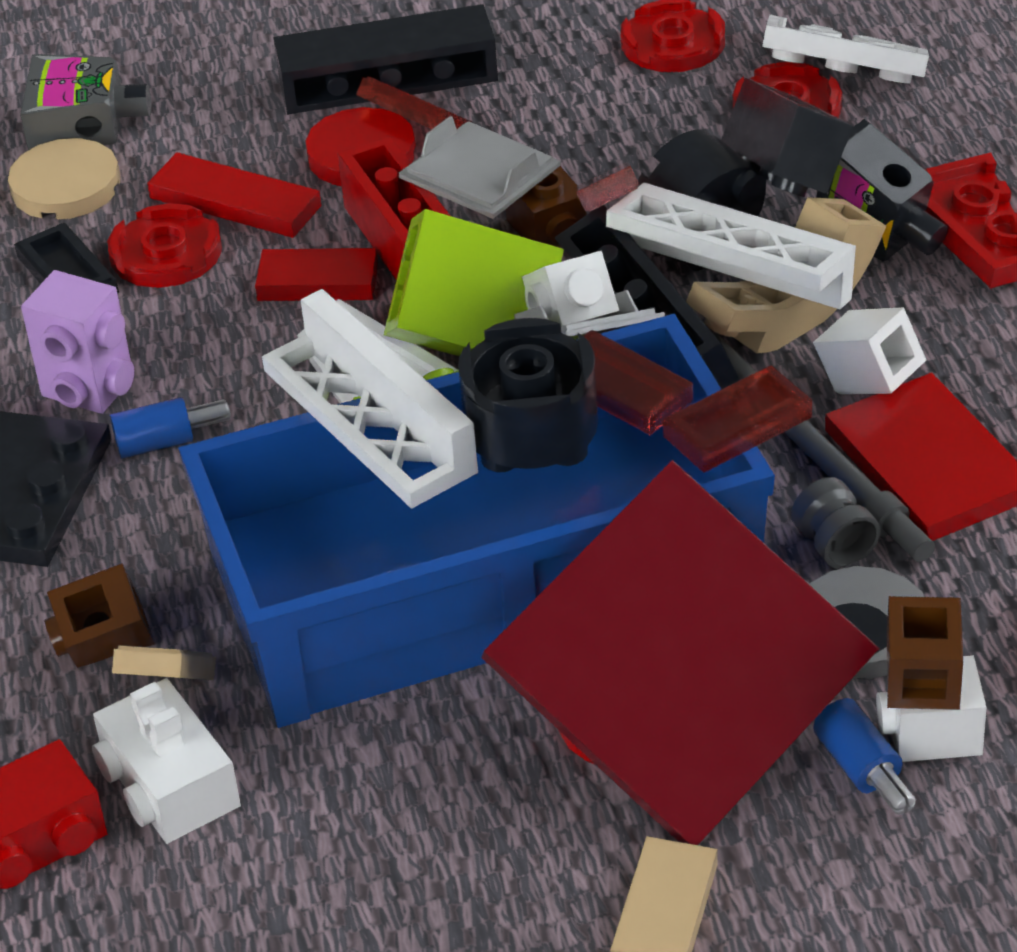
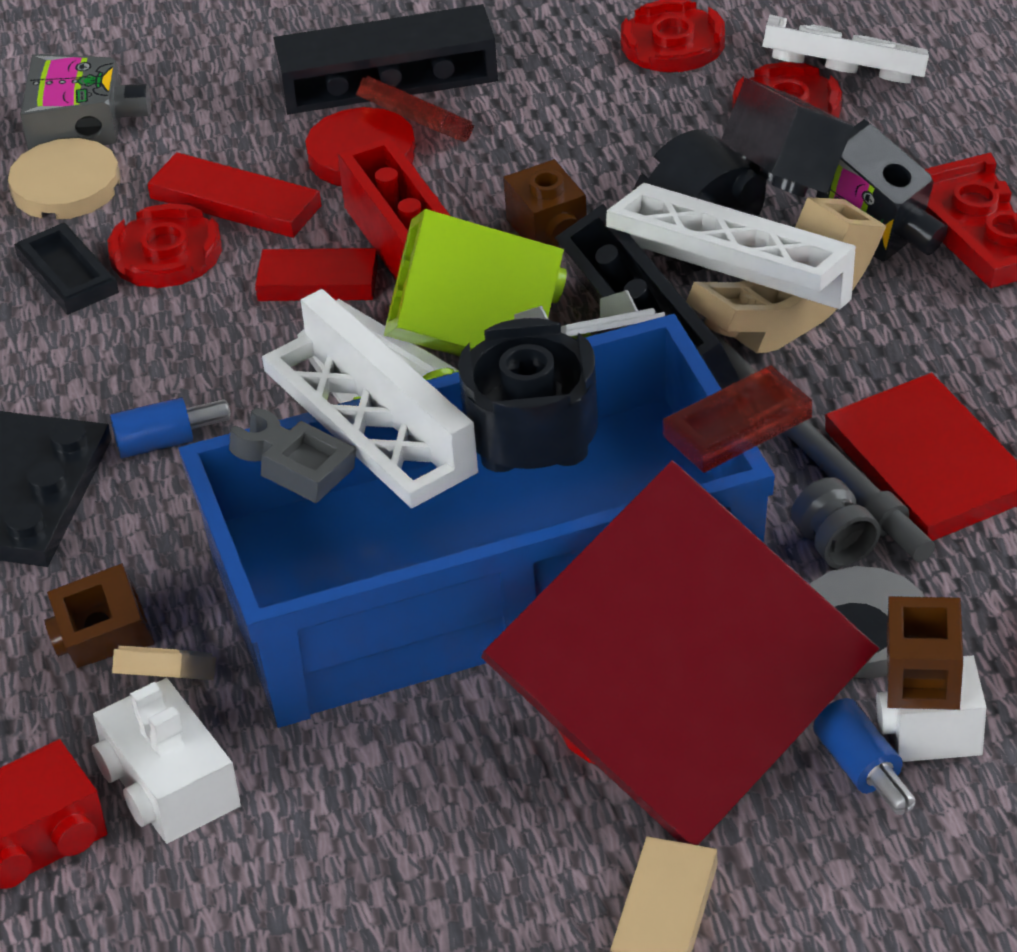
lavender brick [21,270,134,414] -> none
light grey piece [399,116,561,219] -> none
white brick [522,250,619,326] -> none
clear red tile [574,162,640,212] -> none
clear red tile [583,330,693,435] -> none
white brick [813,307,926,394] -> none
none -> dark grey plate [229,408,356,503]

